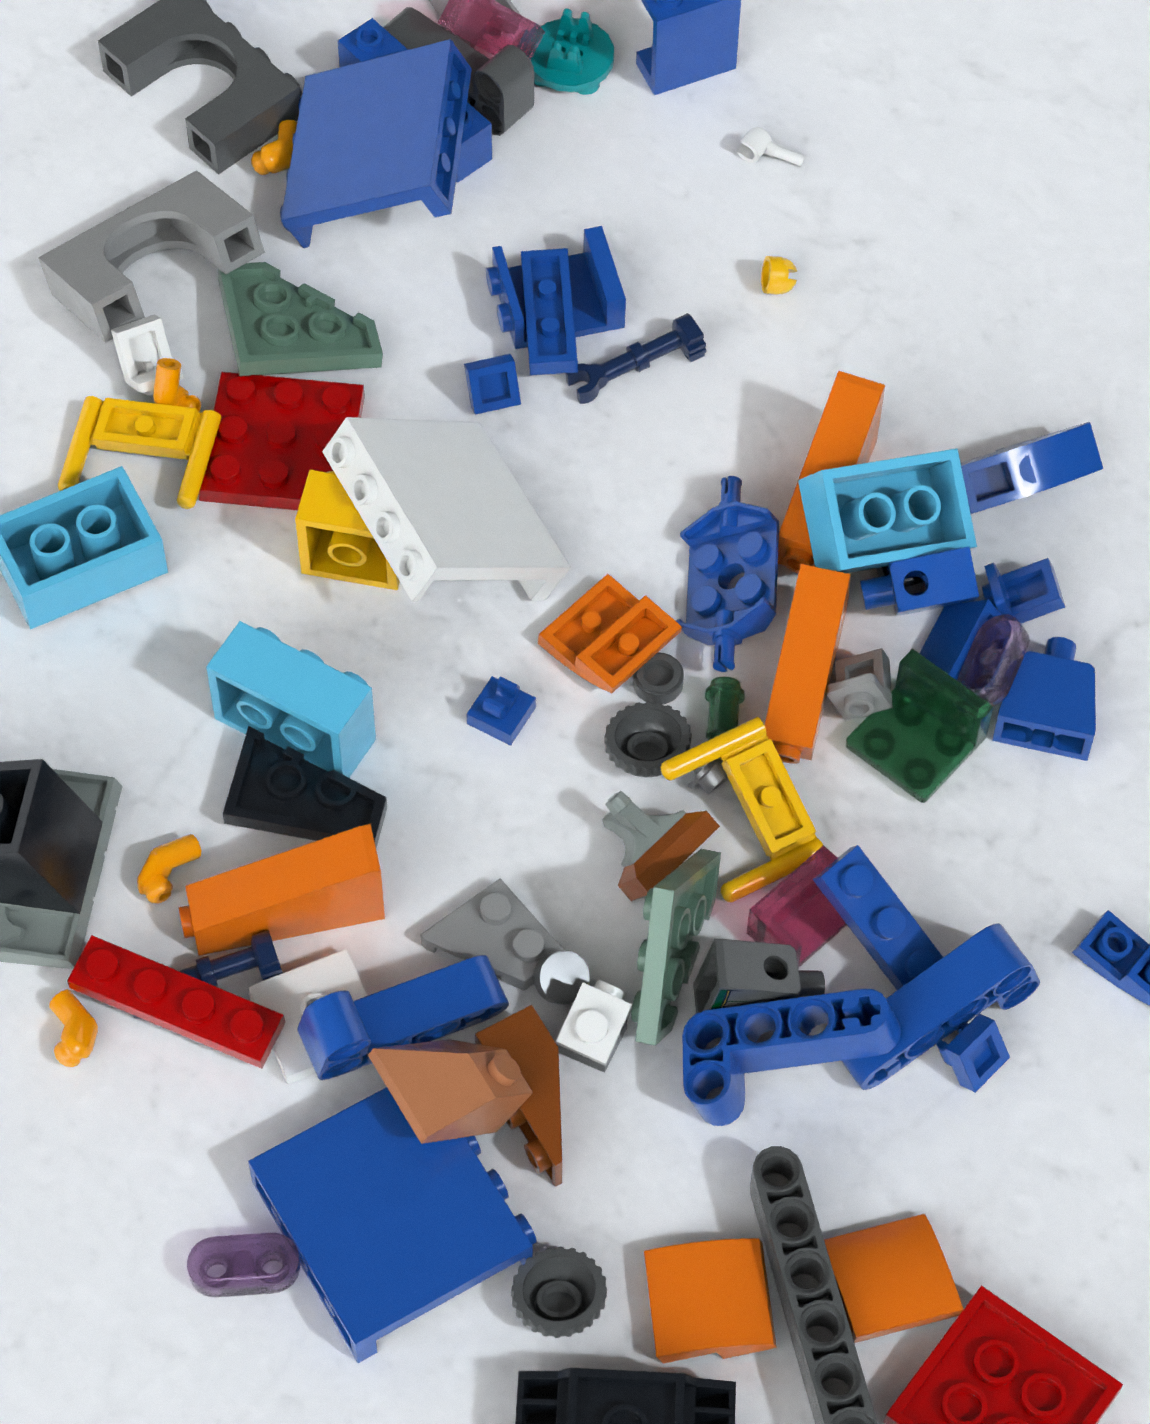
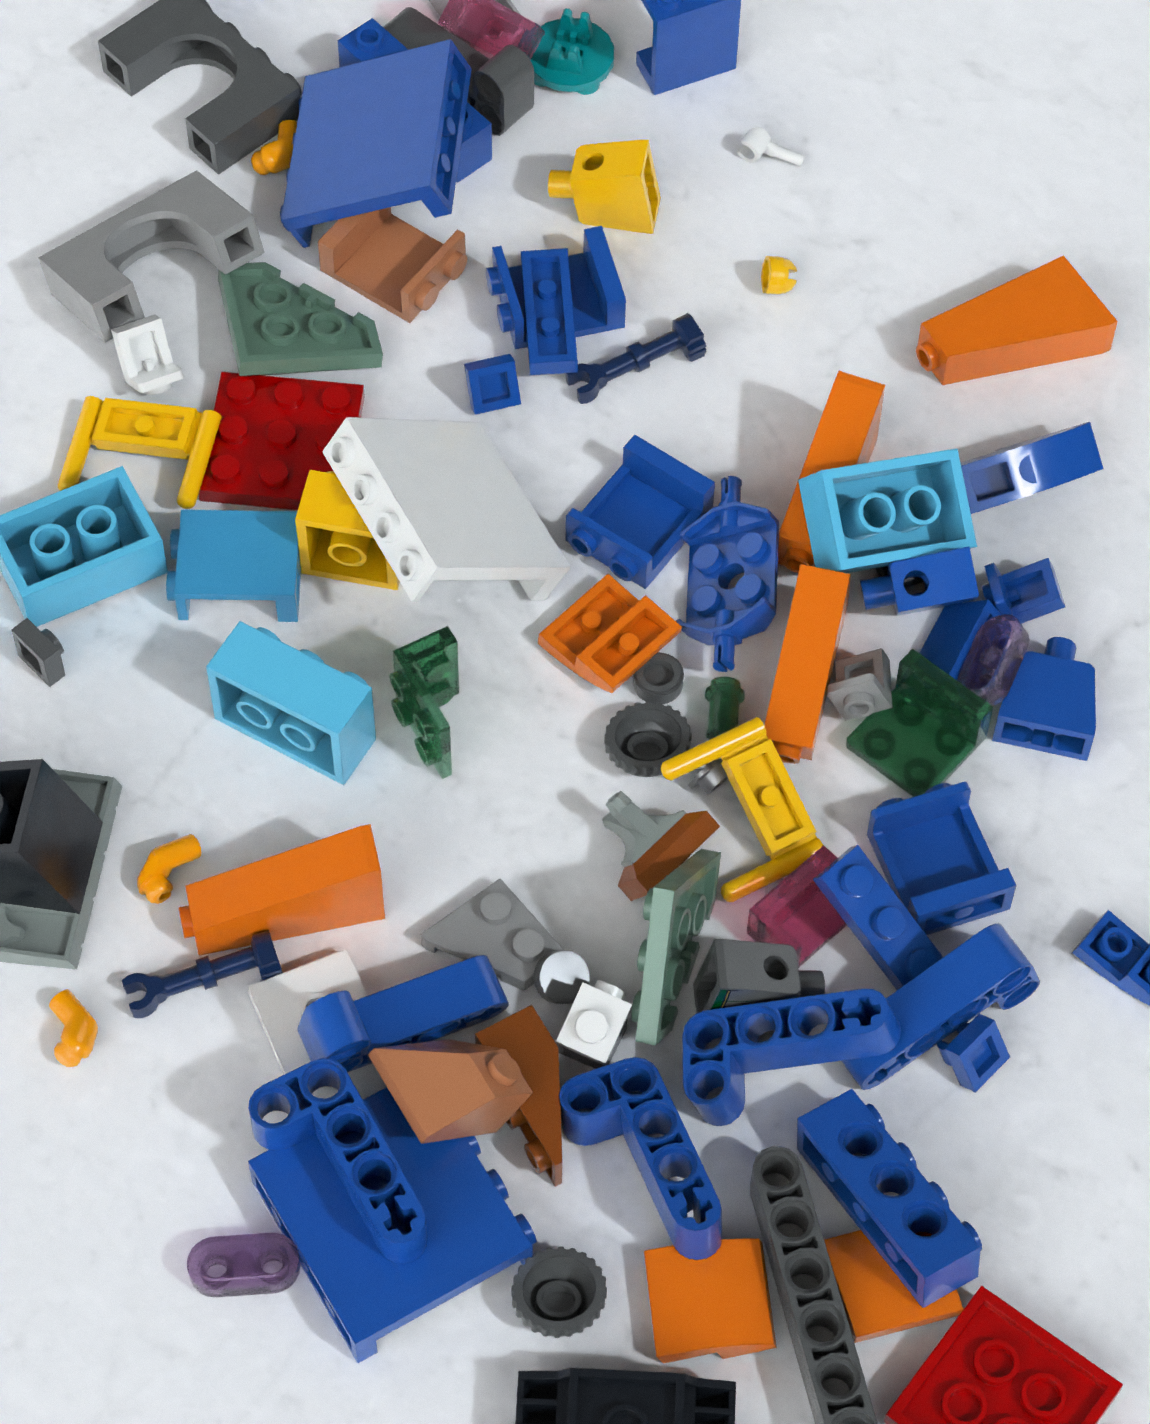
red plate [67,935,286,1069] -> none
light orange arm [153,358,201,412] -> none
black wing [223,726,387,848] -> none
blue tile [467,676,536,746] -> none
none -> dark grey plate [11,618,65,687]
none -> dark azure panel [166,510,301,622]
none -> blue beam [248,1058,428,1264]
none -> nougat panel [318,207,467,323]
none -> clear green bracket [389,626,459,779]
none -> yellow torso [548,140,661,234]
none -> blue beam [559,1057,722,1260]
none -> blue panel [565,434,715,589]
none -> blue brick [797,1089,982,1308]
none -> blue panel [867,781,1016,935]
none -> orange slope [916,255,1118,385]

